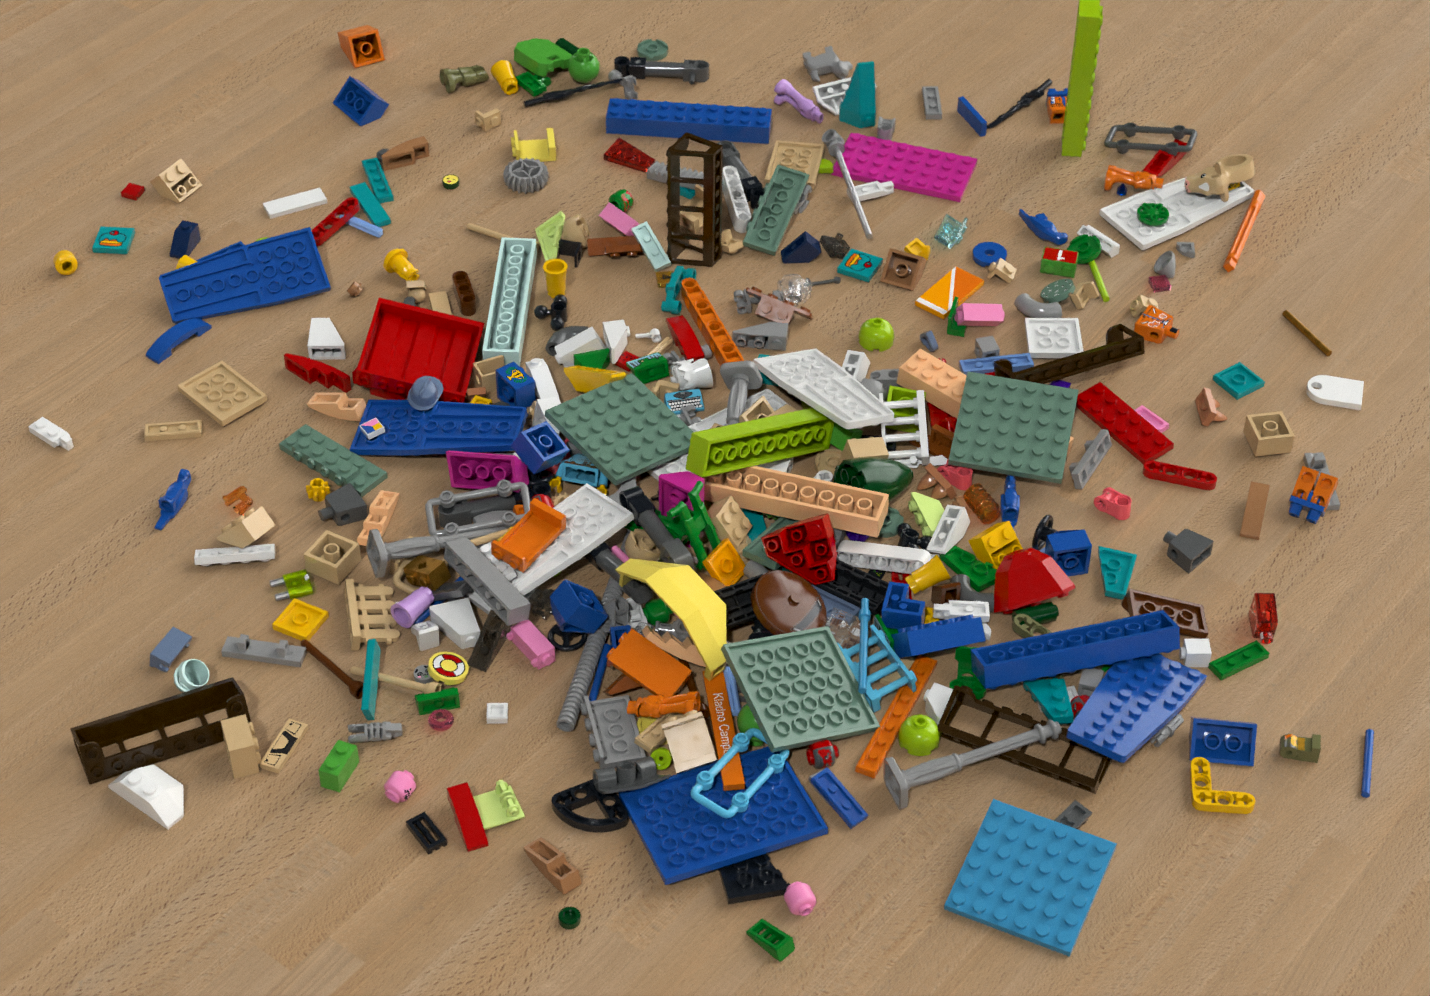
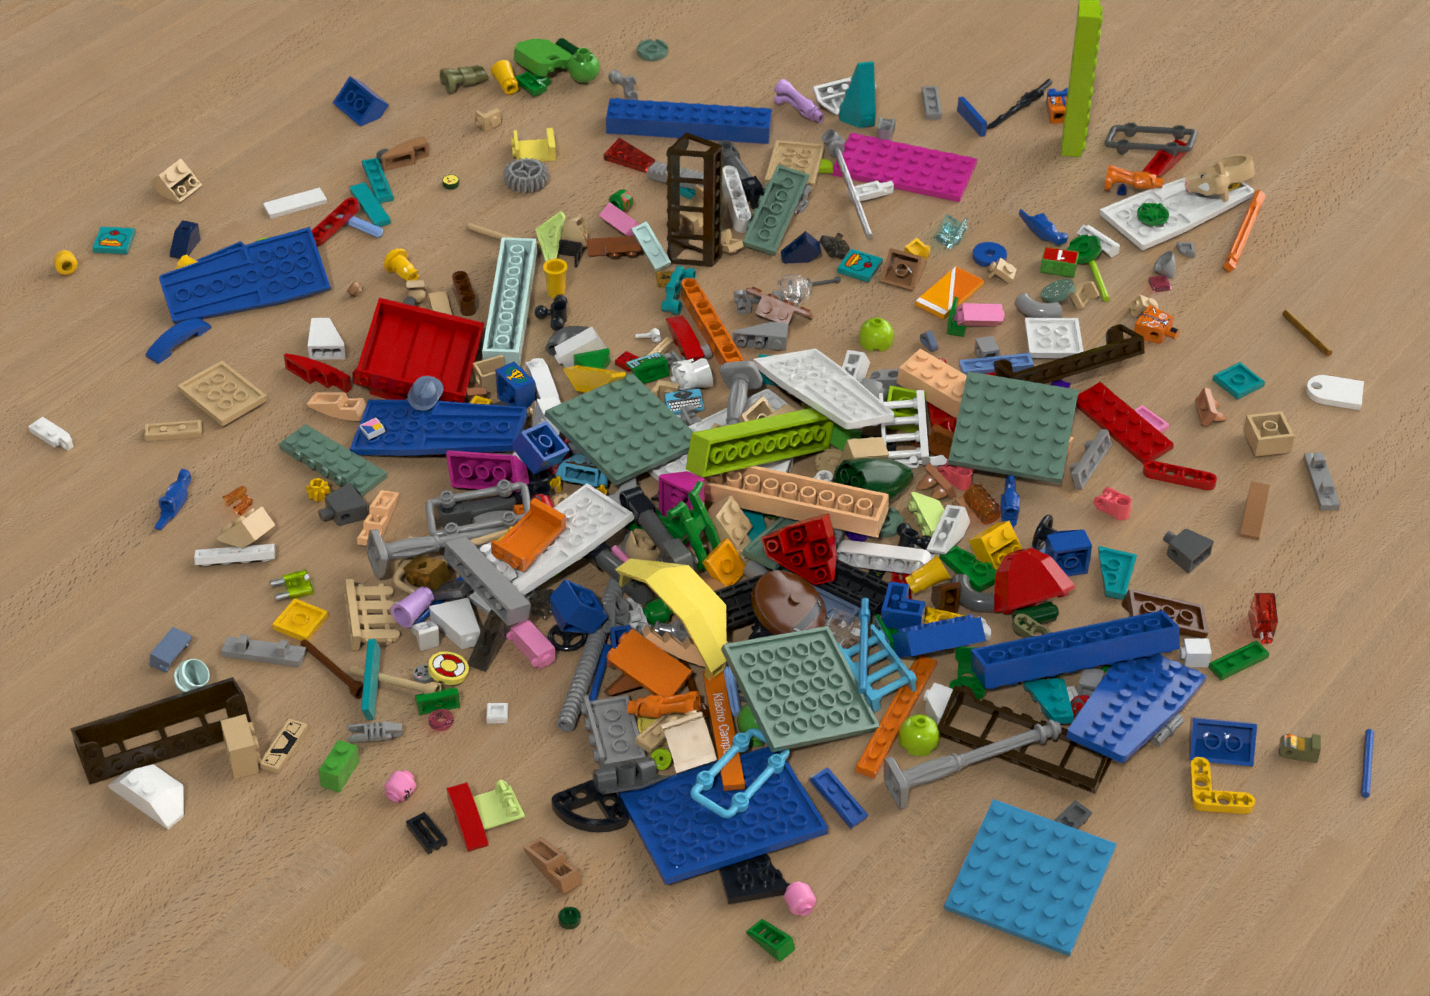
red tile [121,183,145,201] -> none
tan brick [304,530,361,585] -> none
orange slope [337,25,385,68] -> none
black sword [523,79,623,107] -> none
white slope [602,320,630,364] -> none
dark grey piece [614,56,709,84] -> none
light grey animal [803,46,853,82] -> none
red head [806,740,839,769] -> none
white hinge [933,600,990,622] -> none
orange hips [1289,466,1338,524] -> none

